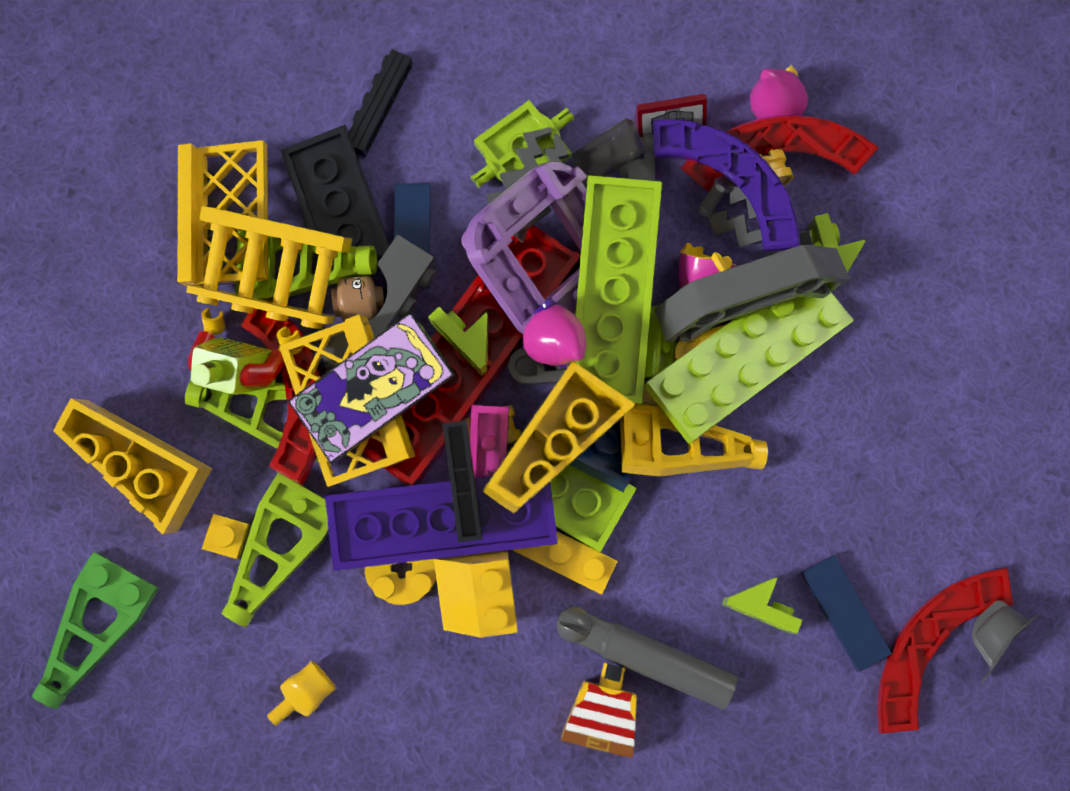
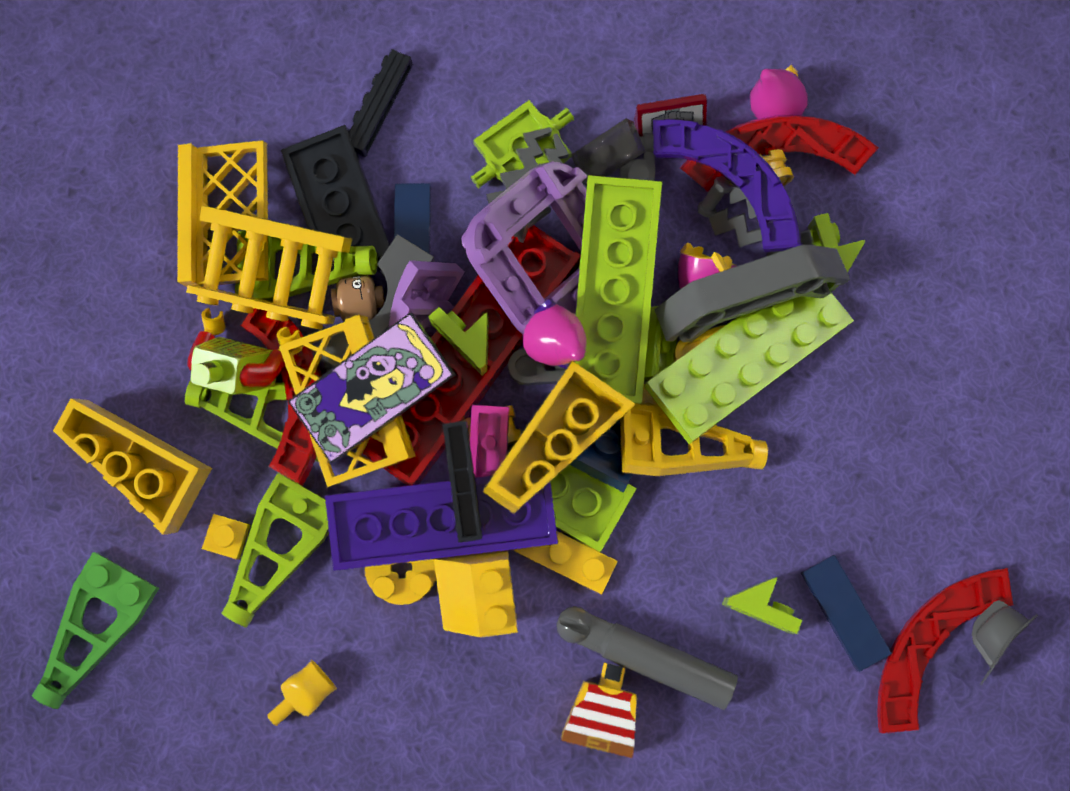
none -> medium lavender slope [389,260,465,338]

